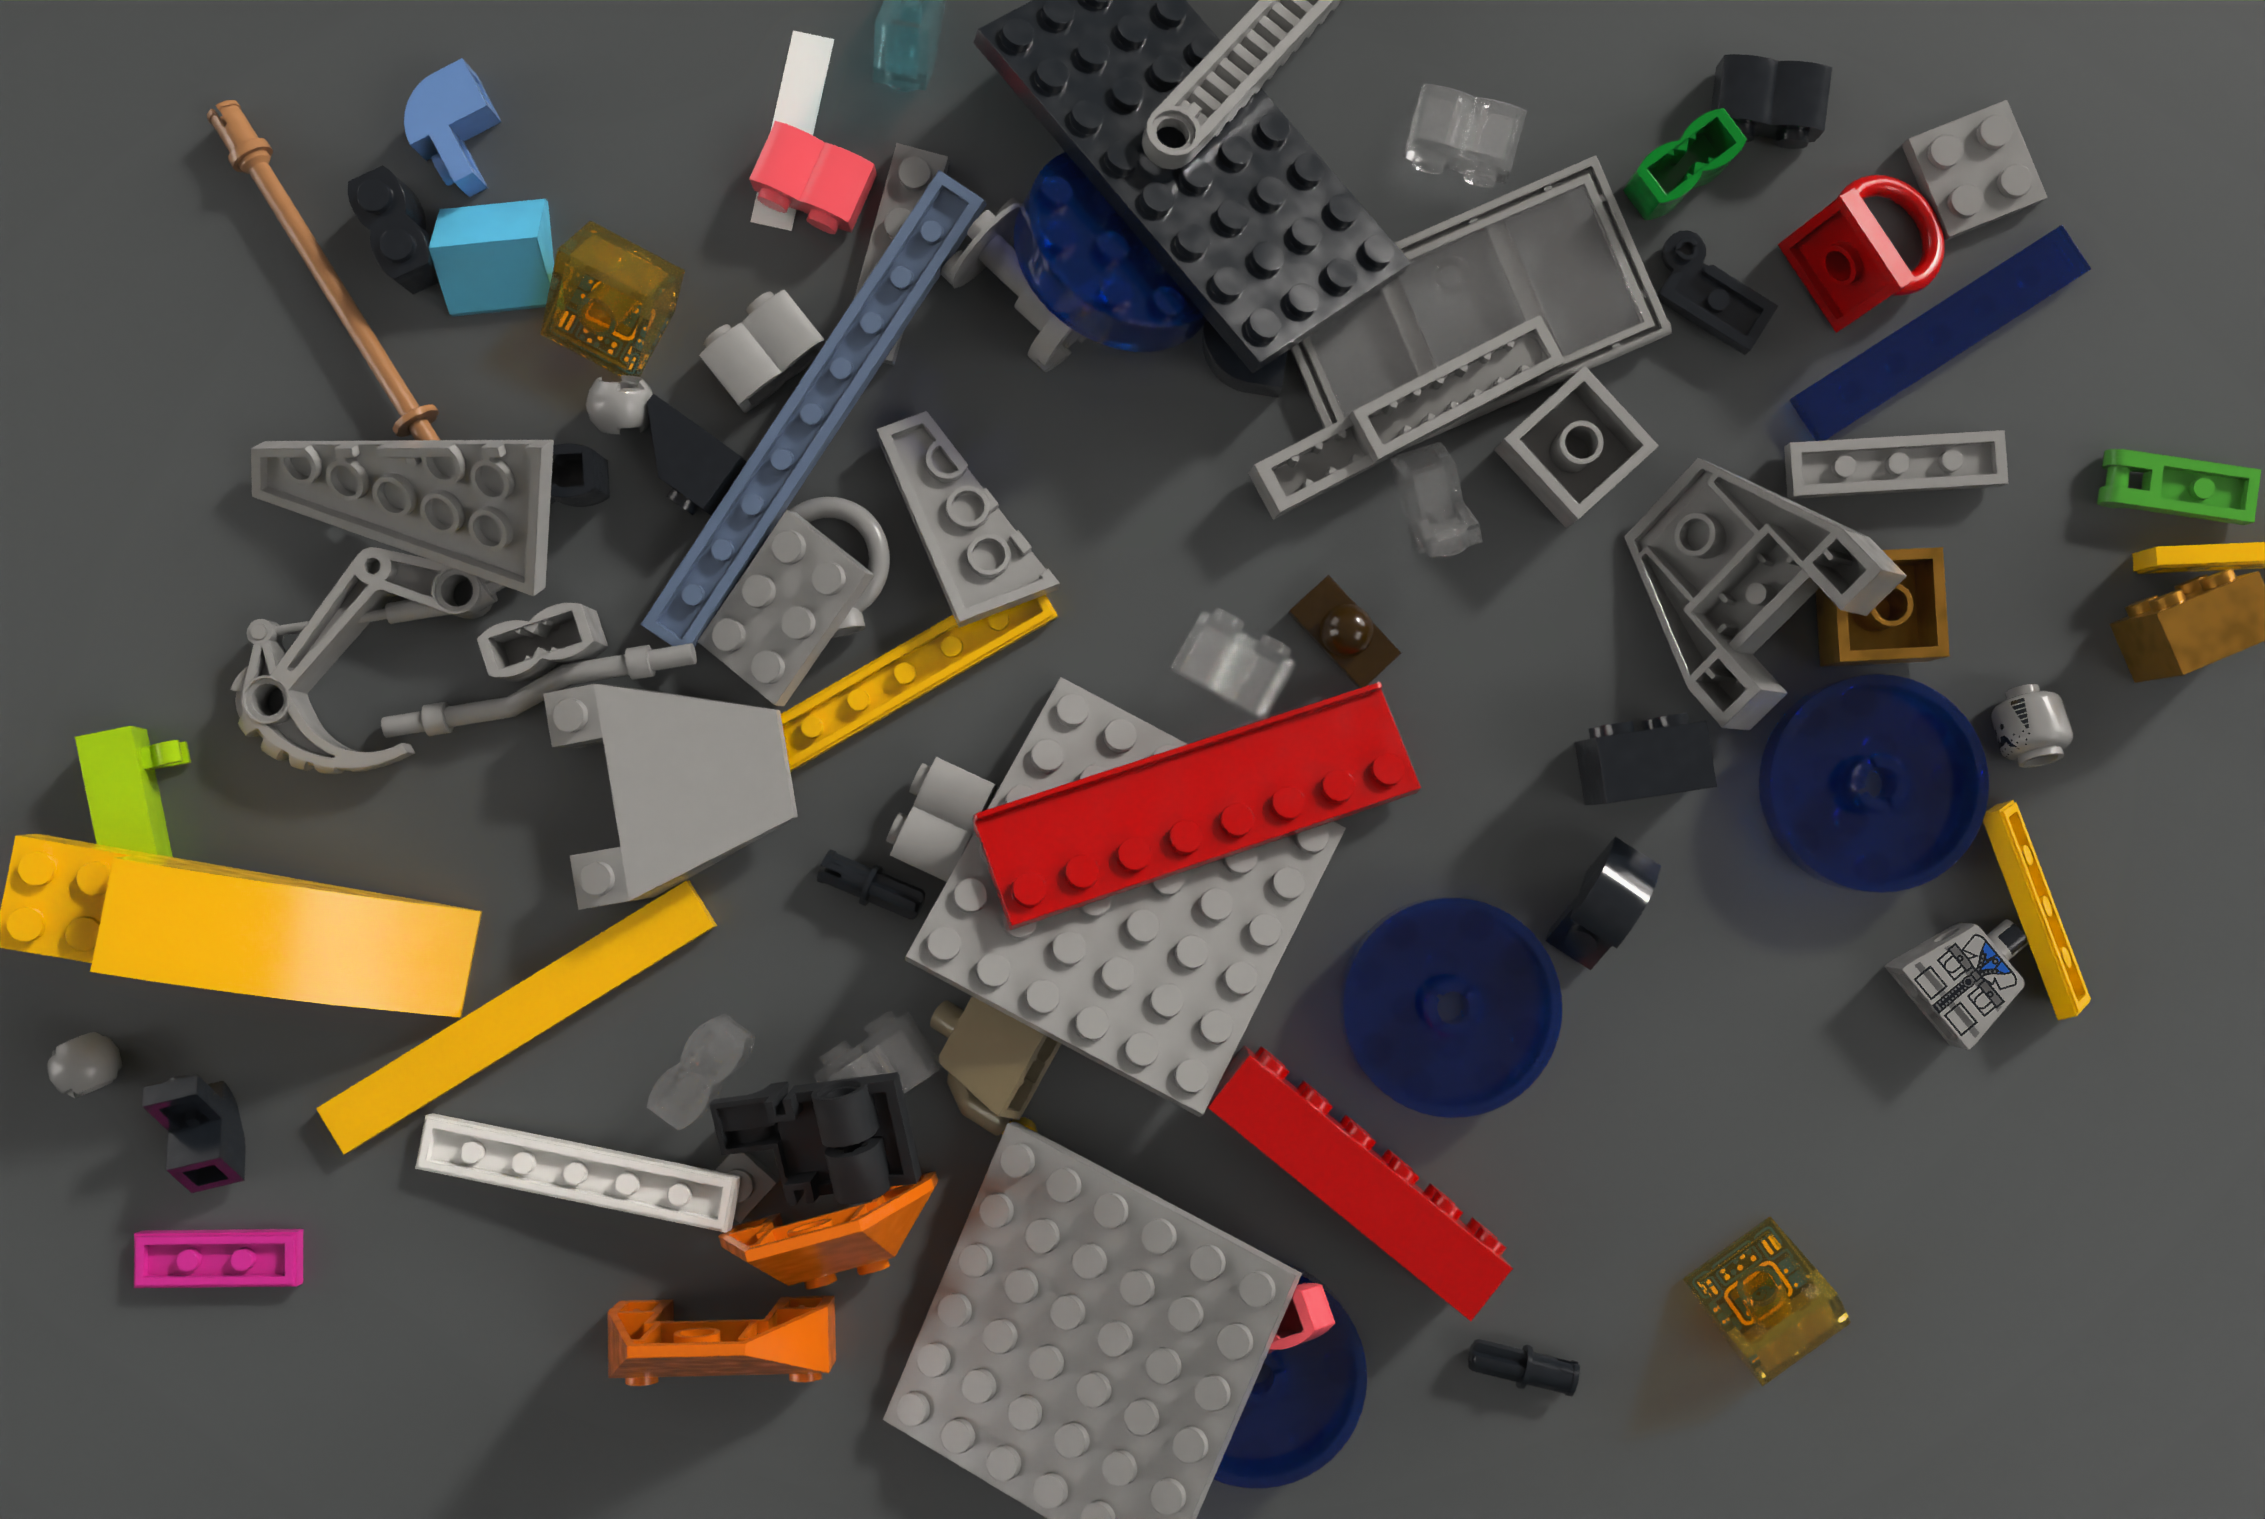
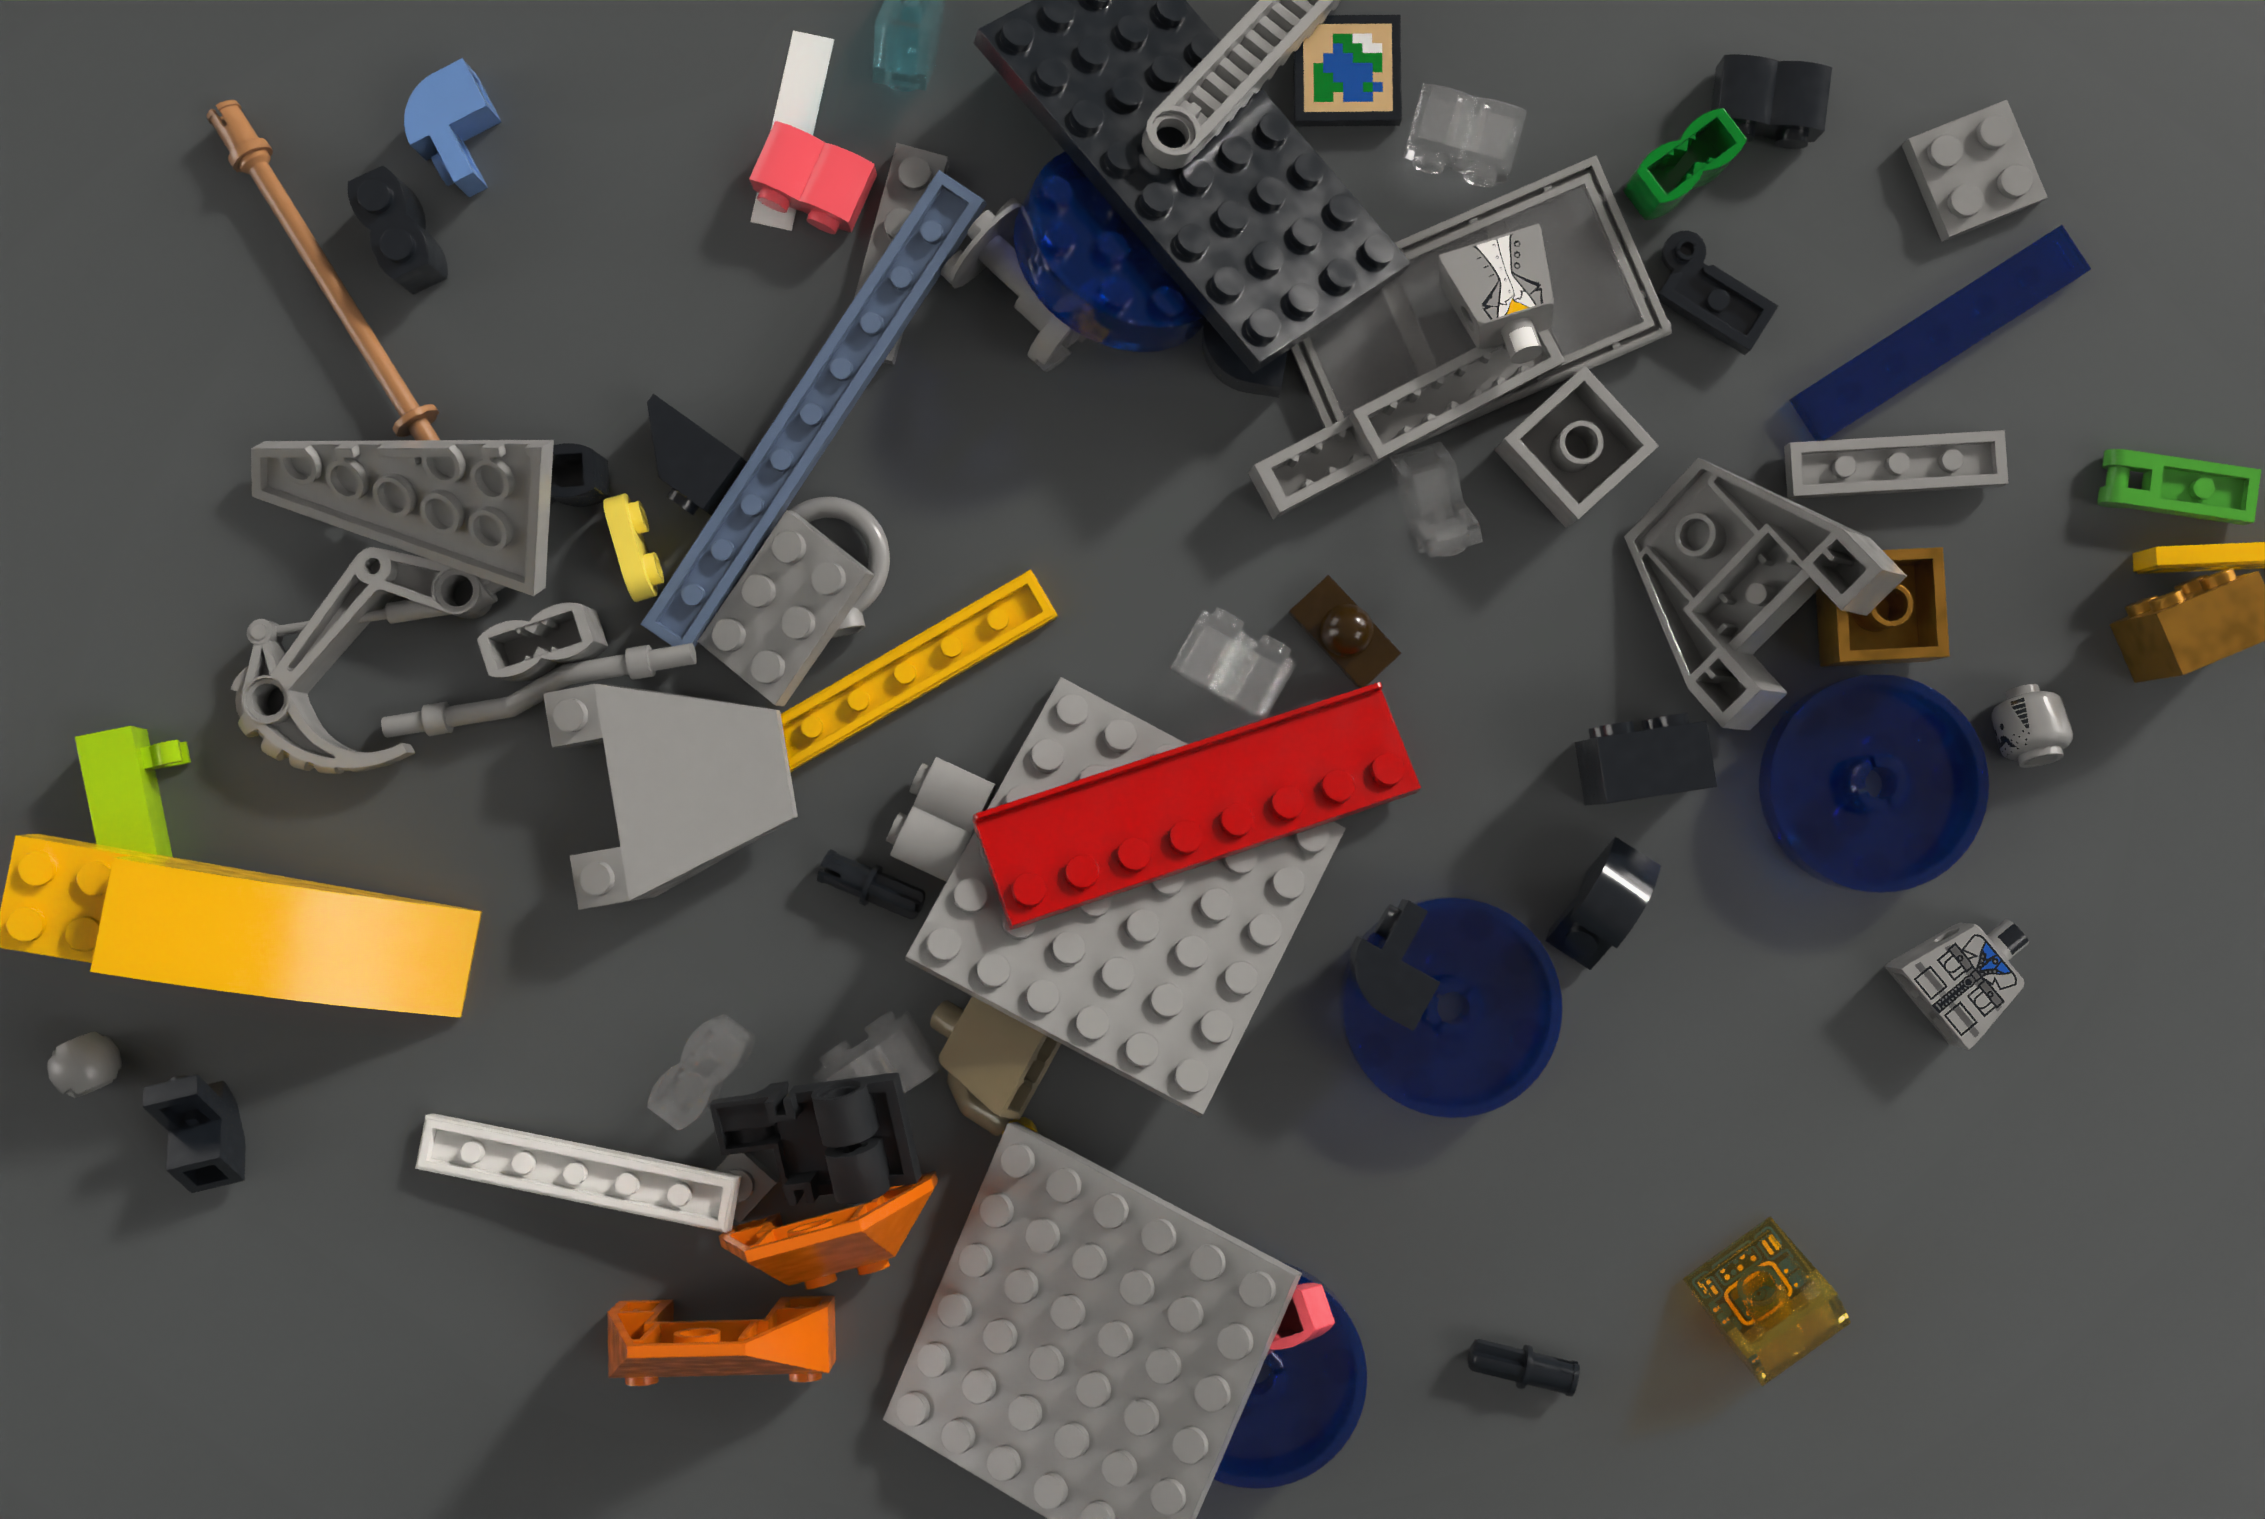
dark pink tile [134,1229,303,1288] -> none
yellow tile [316,880,717,1155] -> none
medium azure slope [428,199,558,317] -> none
clear yellow slope [540,221,685,377] -> none
light grey piece [586,375,653,435] -> none
light grey brick [699,289,826,413] -> none
light grey wing [877,411,1060,628] -> none
red brick [1207,1045,1513,1321] -> none
red tile [1778,175,1945,333] -> none
yellow tile [1981,800,2091,1020] -> none
none -> light yellow plate [603,493,664,602]
none -> tile [1293,15,1402,127]
none -> black brick [1350,899,1440,1031]
none -> light grey torso [1439,223,1554,364]

